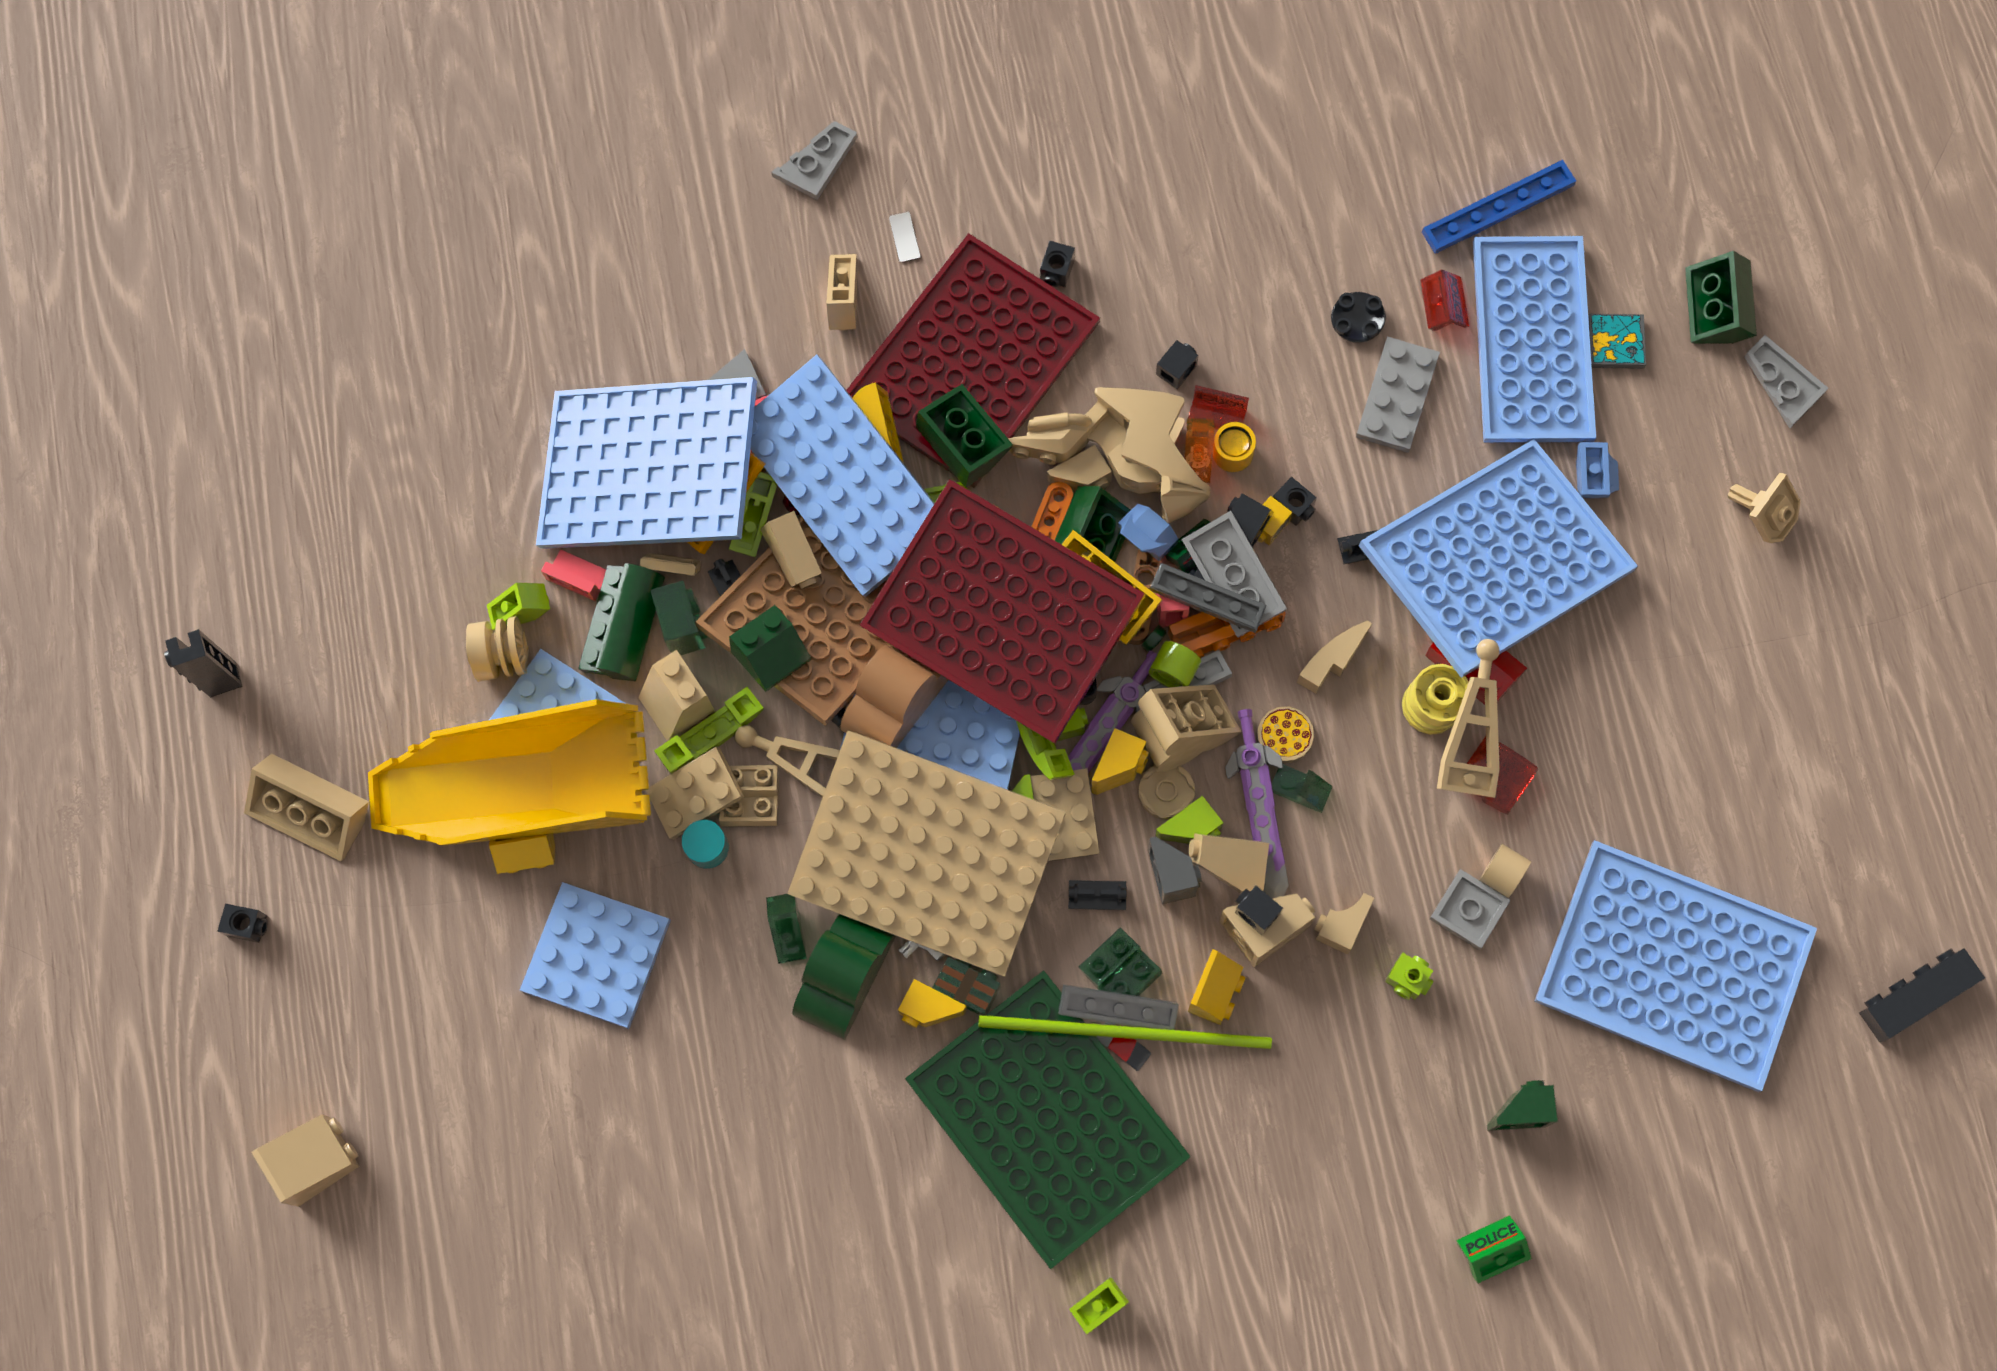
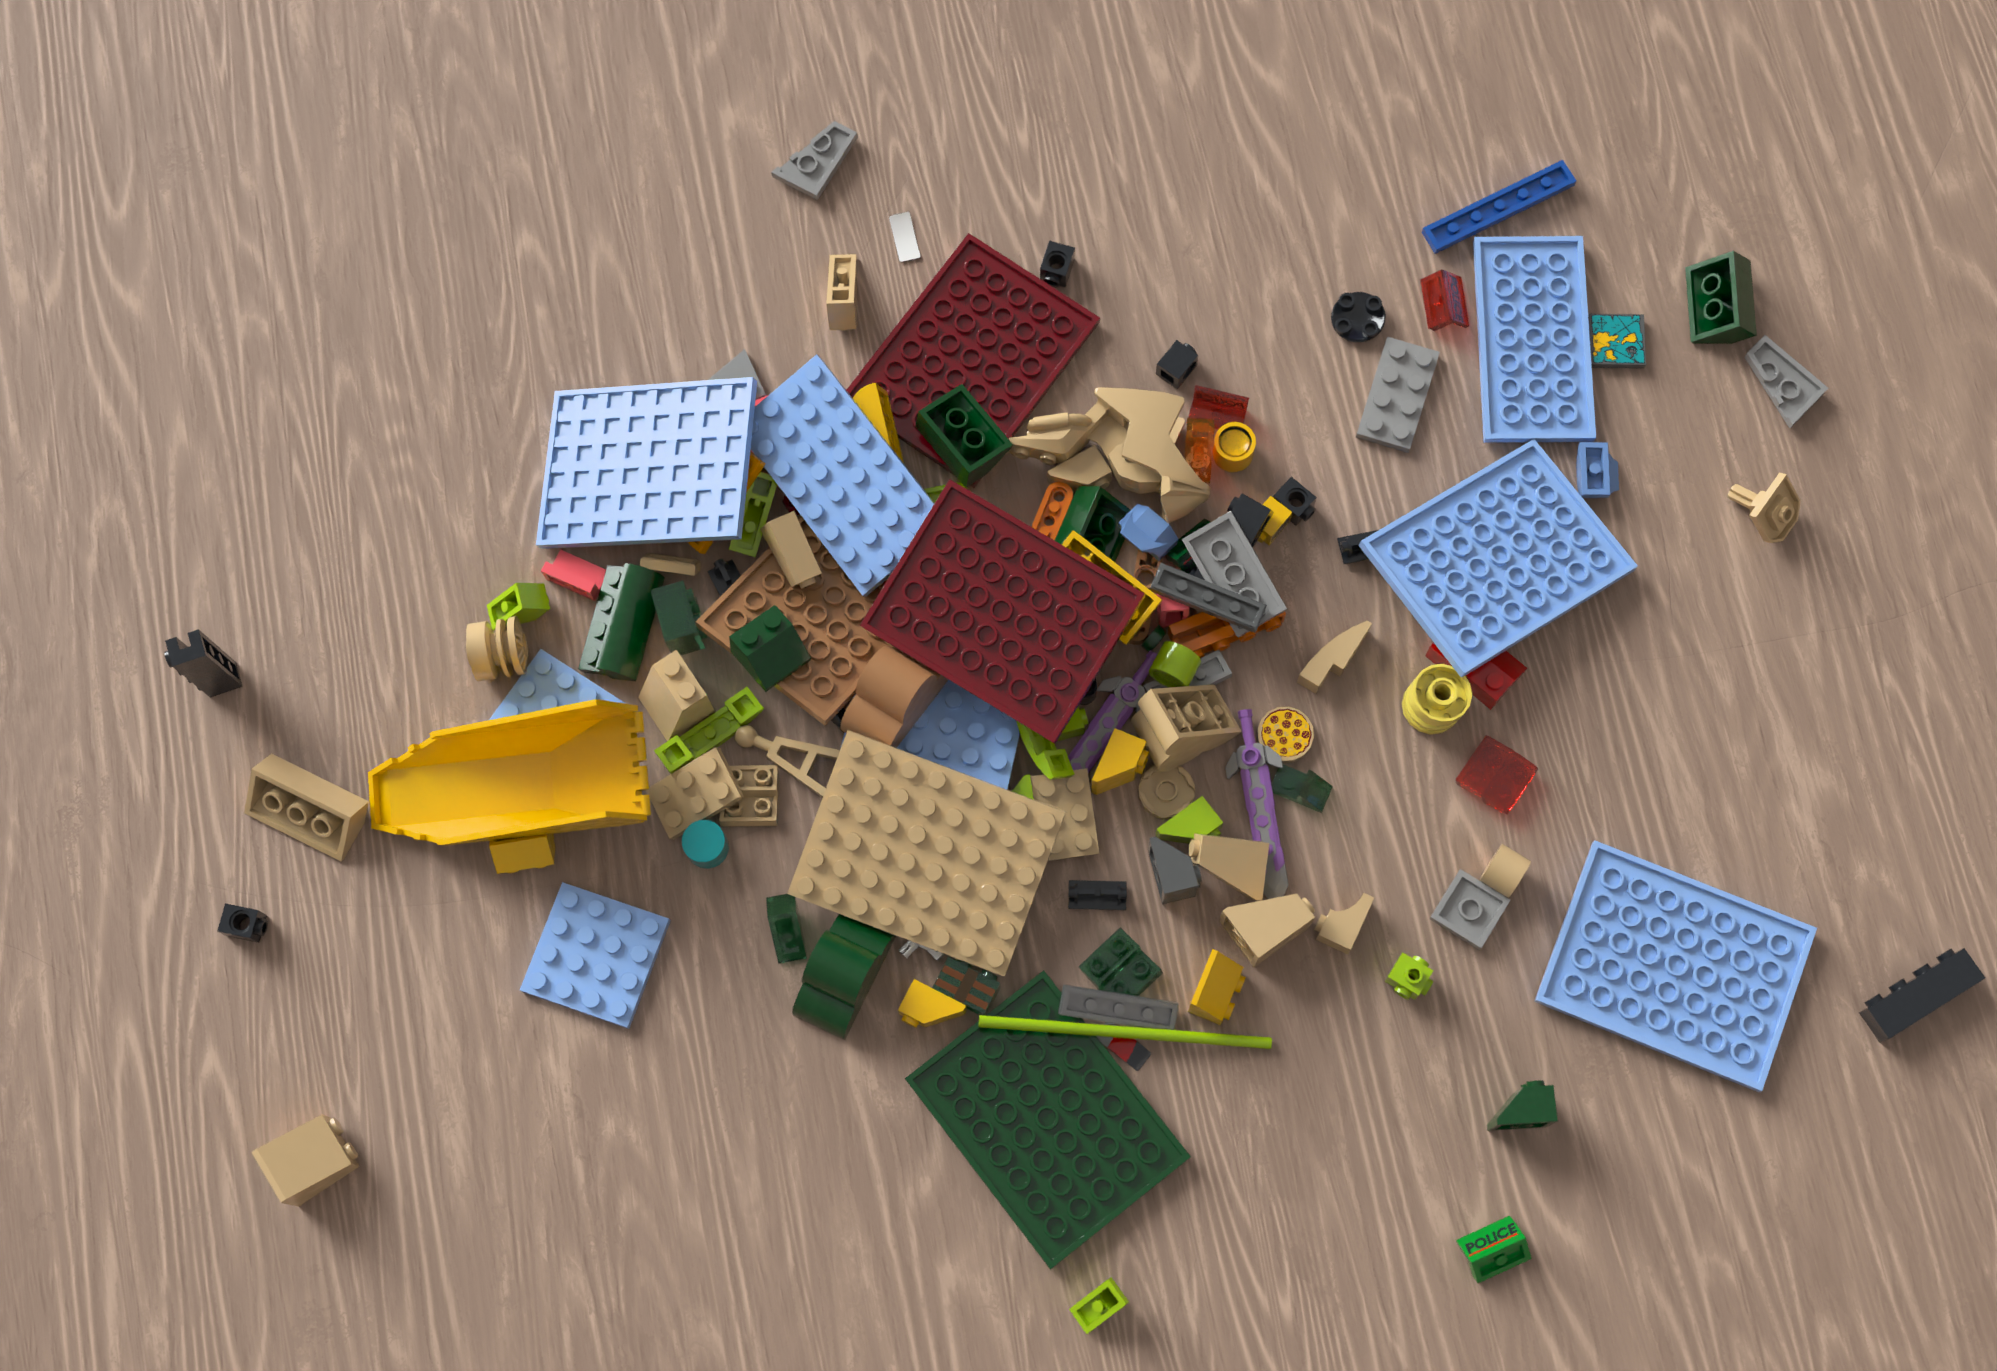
black brick [1235,885,1283,935] -> none
tan plate [1437,639,1500,798] -> none

